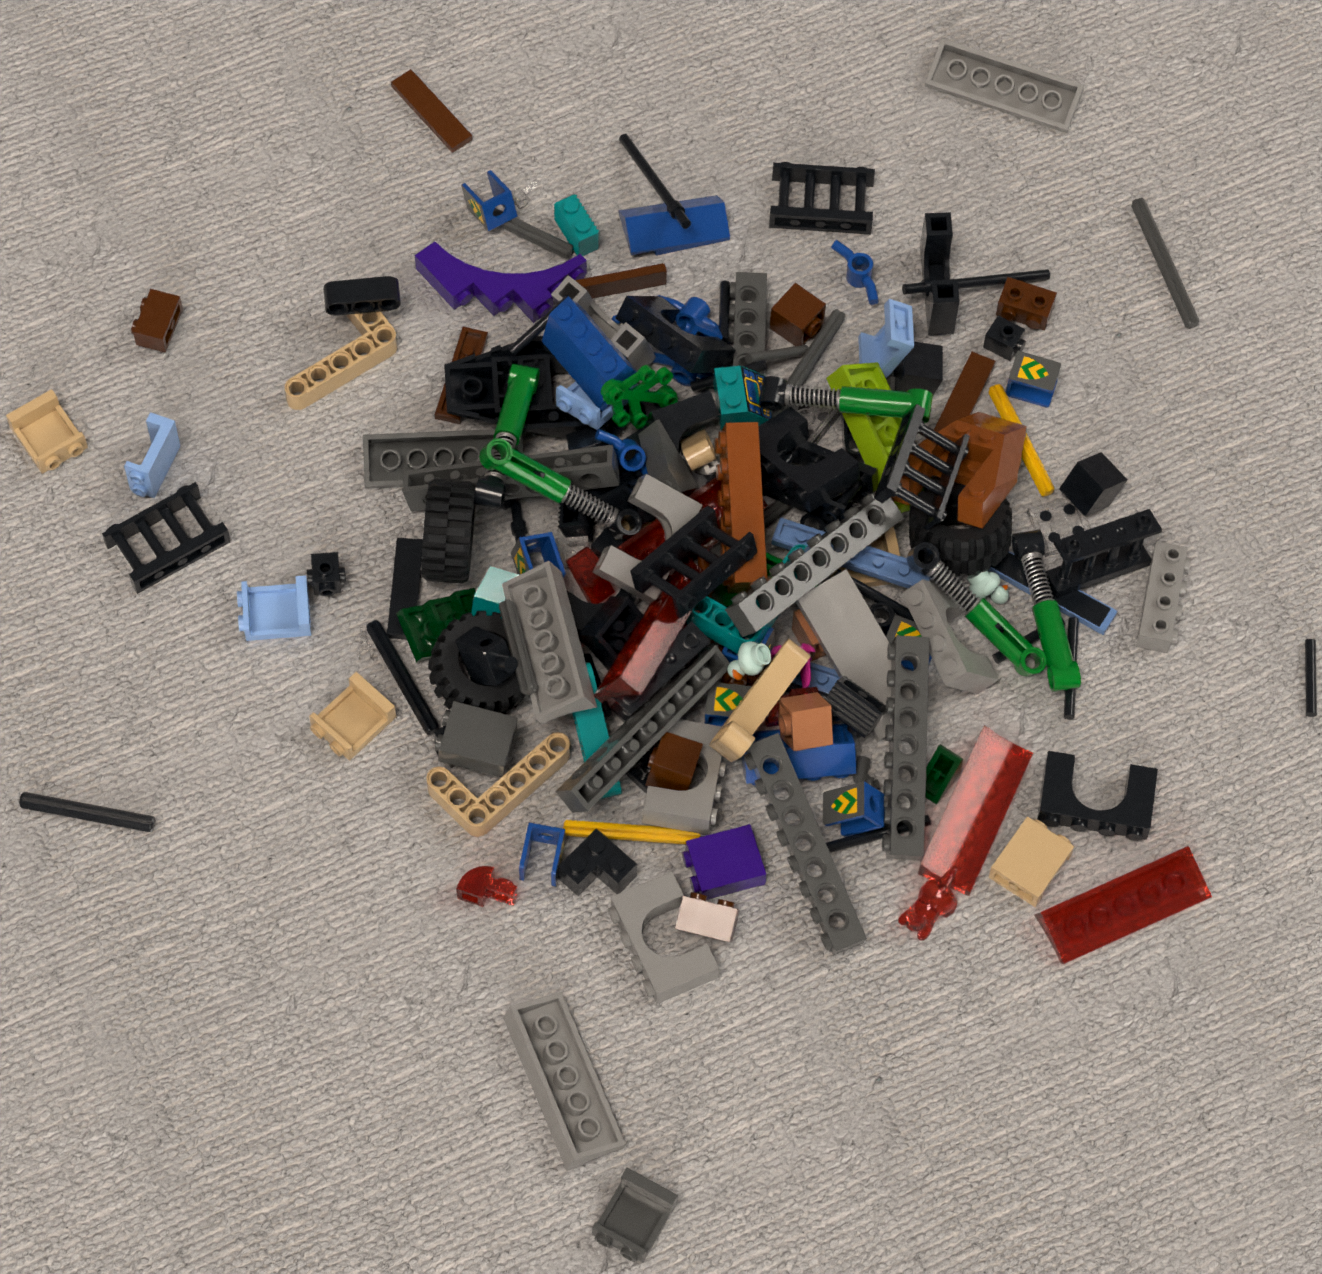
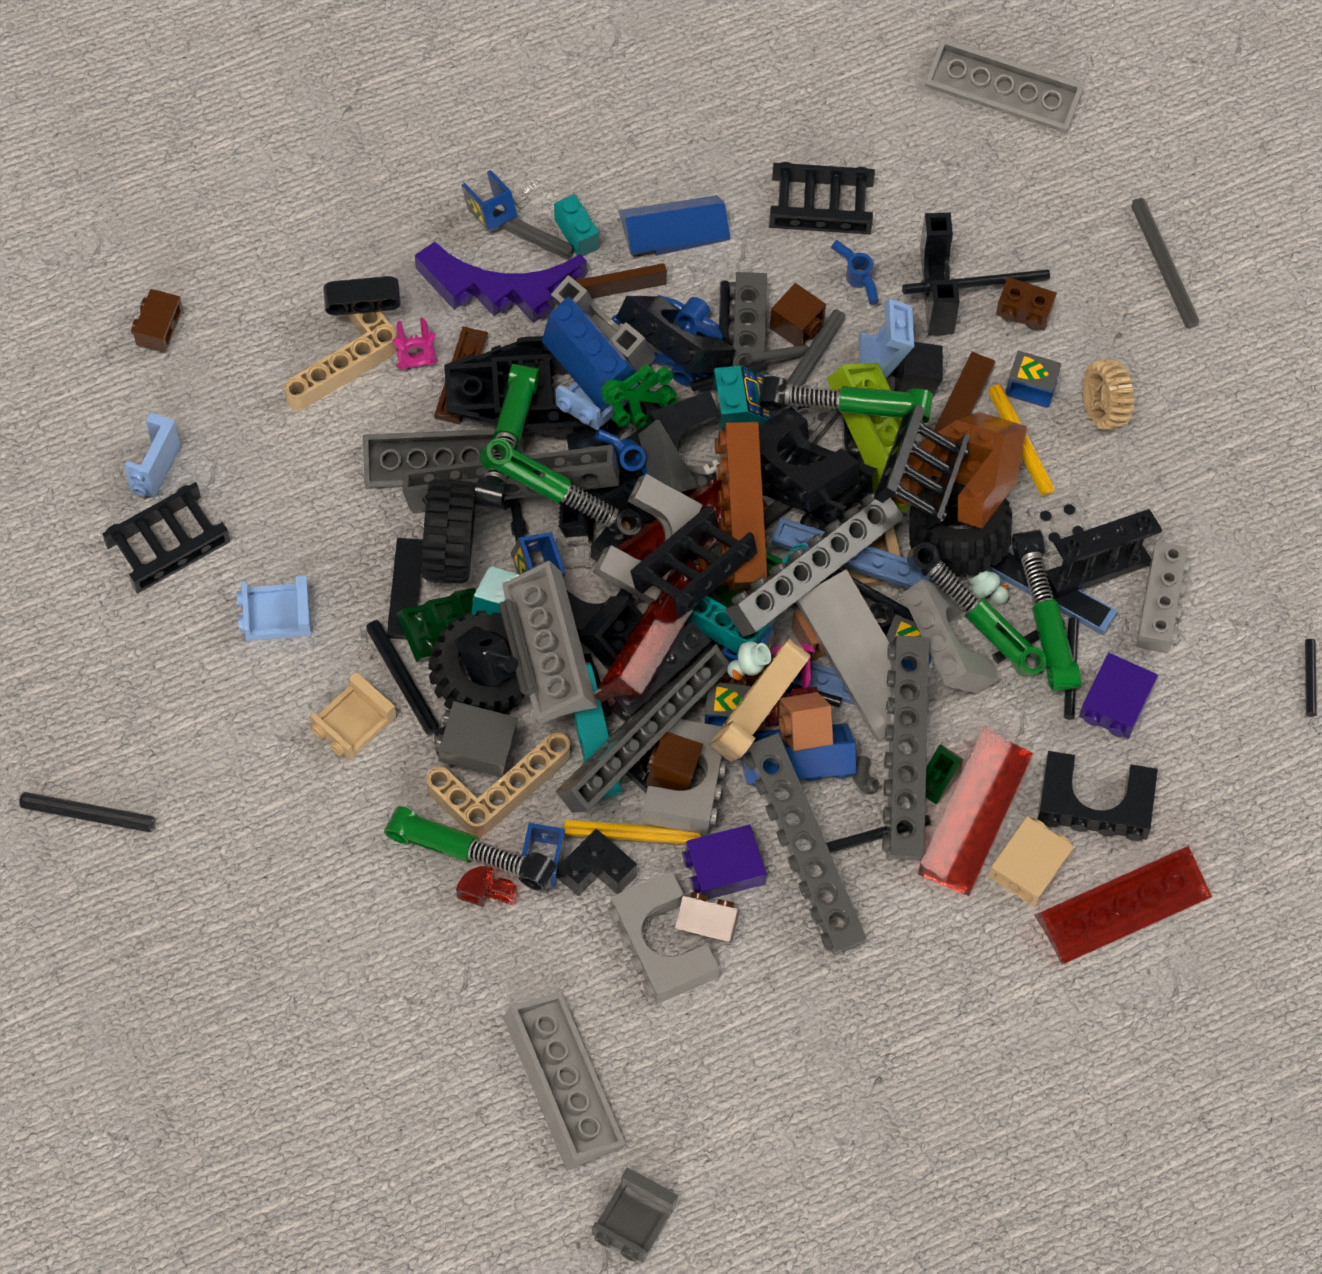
tan panel [6,389,88,474] -> none
black brick [307,552,346,596] -> none
reddish brown tile [391,69,472,153] -> none
black bar [508,295,568,356] -> none
clear red slope [565,546,615,604] -> none
black bar [619,134,691,229] -> none
tan beam [681,429,717,471] -> none
piece [823,781,884,837] -> none
black brick [825,676,886,738] -> none
clear red animal [898,867,957,941] -> none
black brick [983,315,1026,361] -> none
black head [1059,452,1128,517] -> none
none -> piece [384,806,556,891]
none -> dark pink piece [393,317,438,370]
none -> dark purple brick [1079,652,1158,739]
none -> tan gear [1081,359,1136,430]

